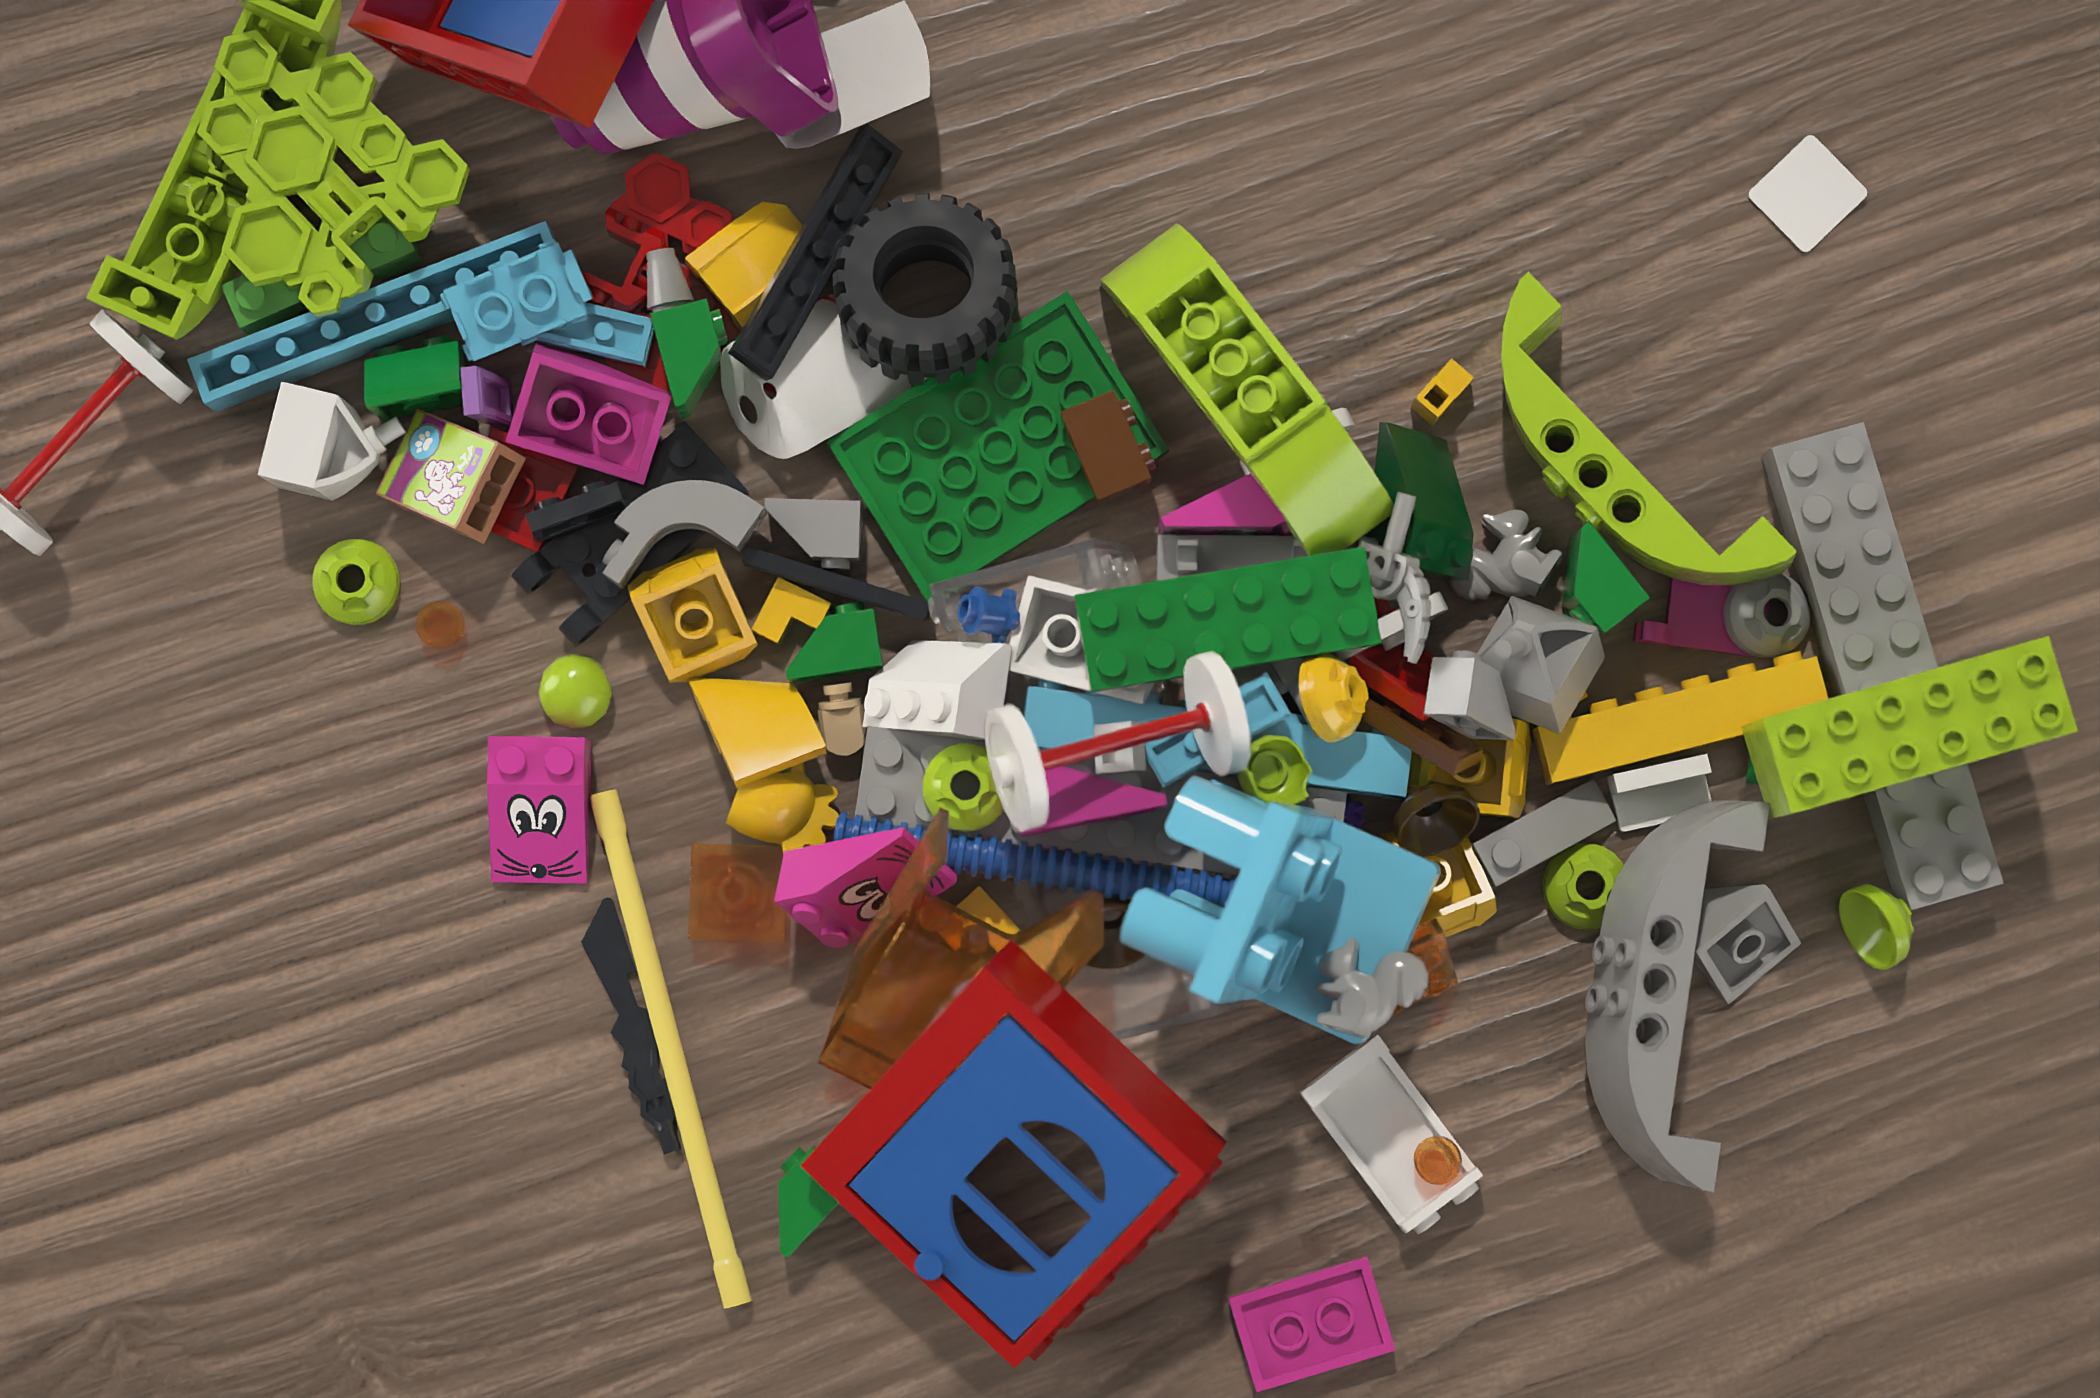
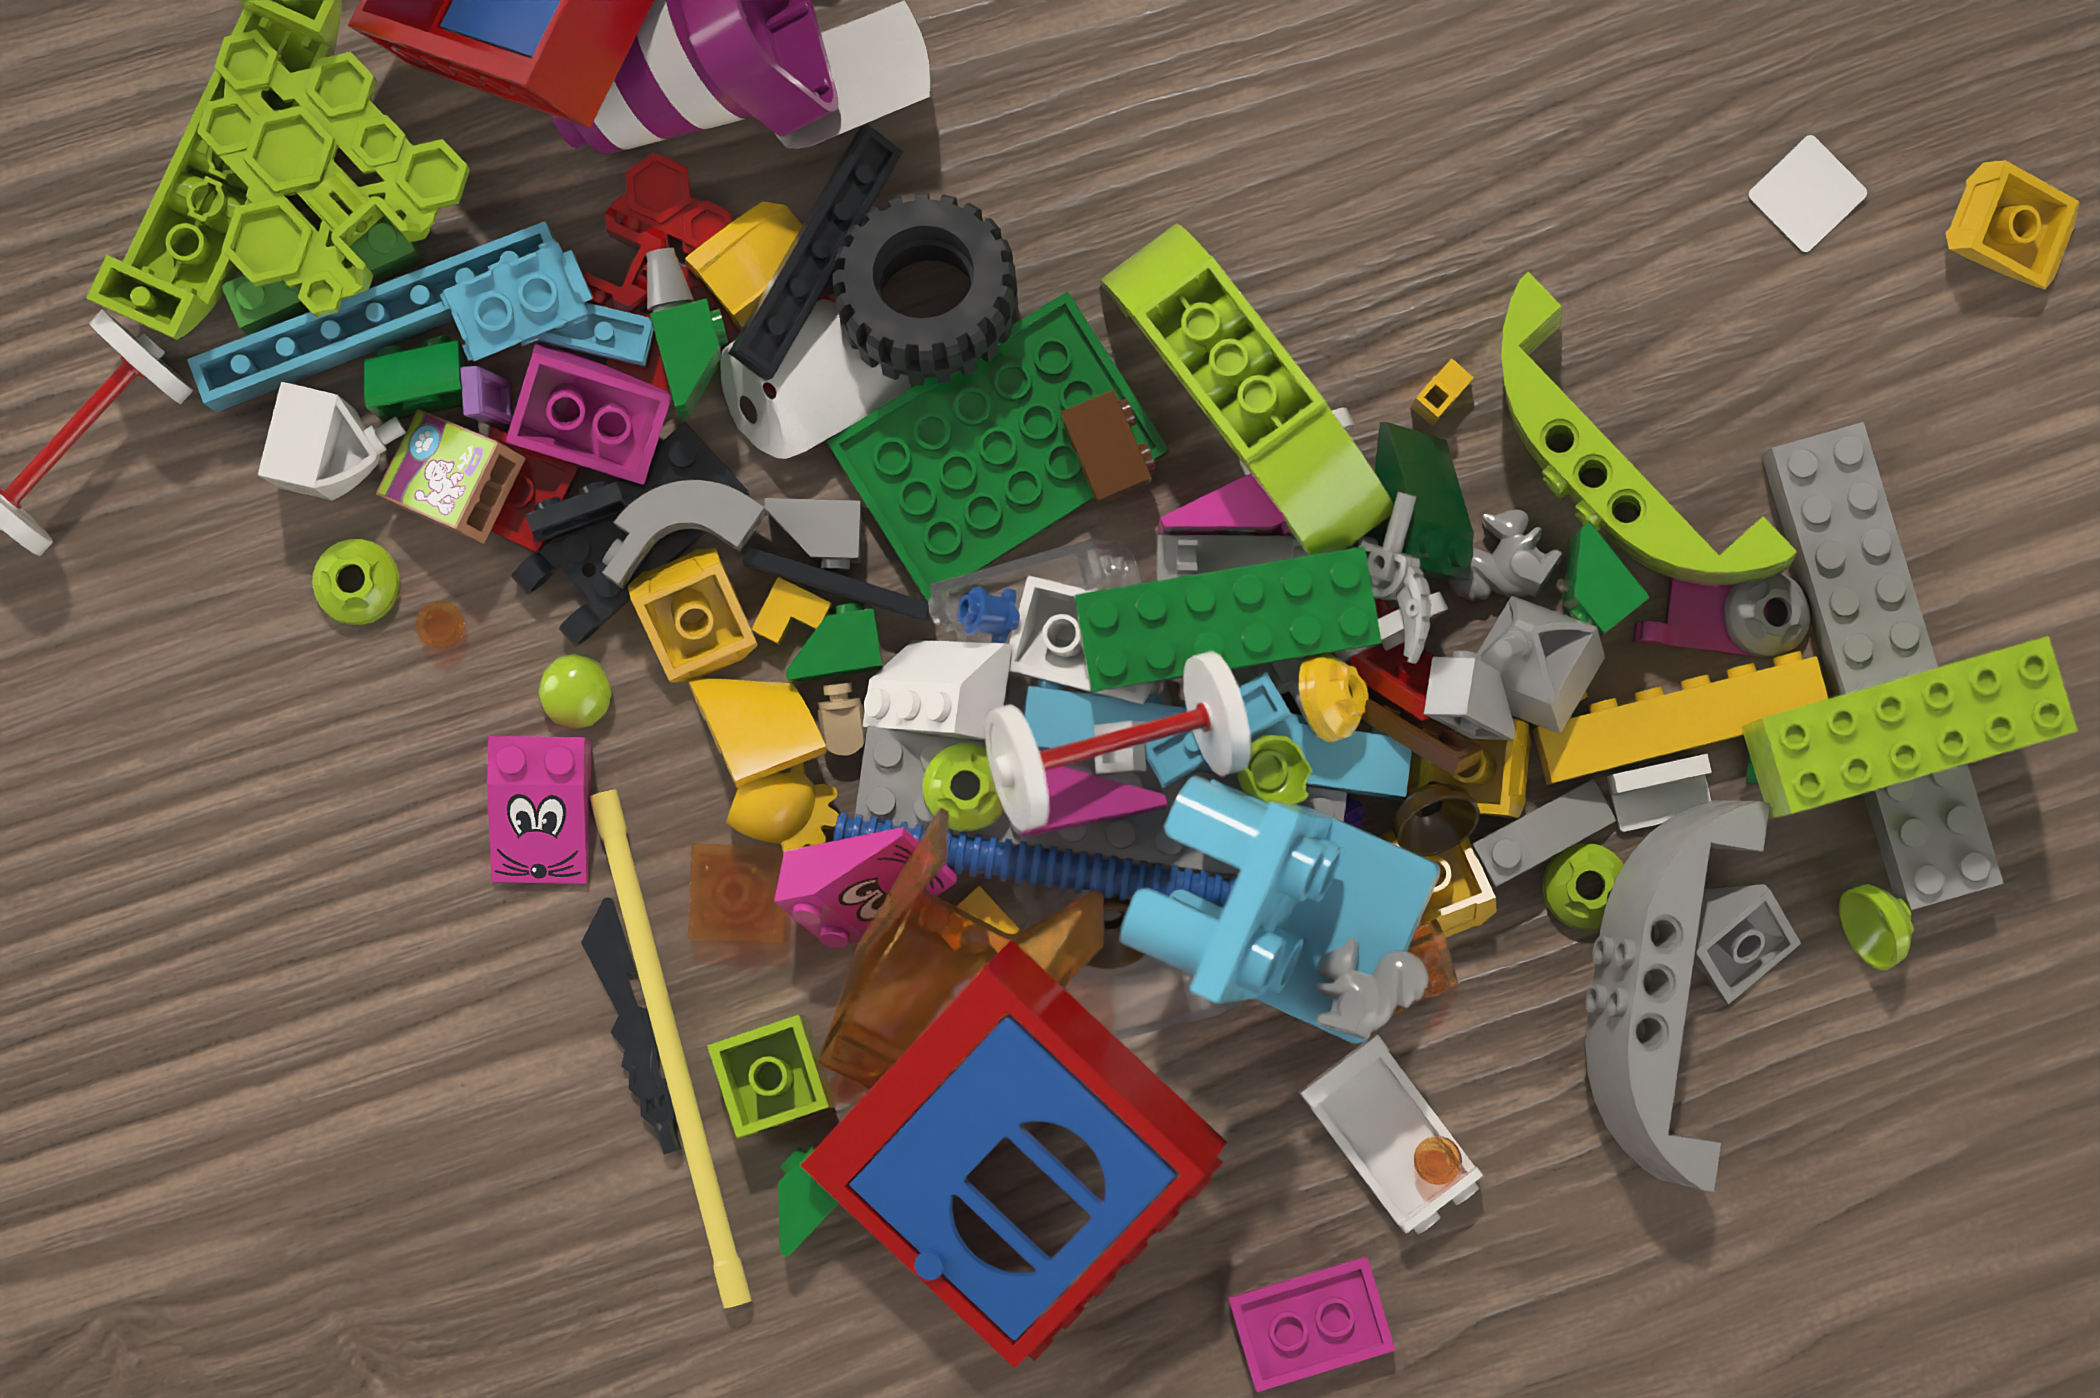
none -> lime brick [707,1014,836,1138]
none -> yellow slope [1945,160,2079,289]

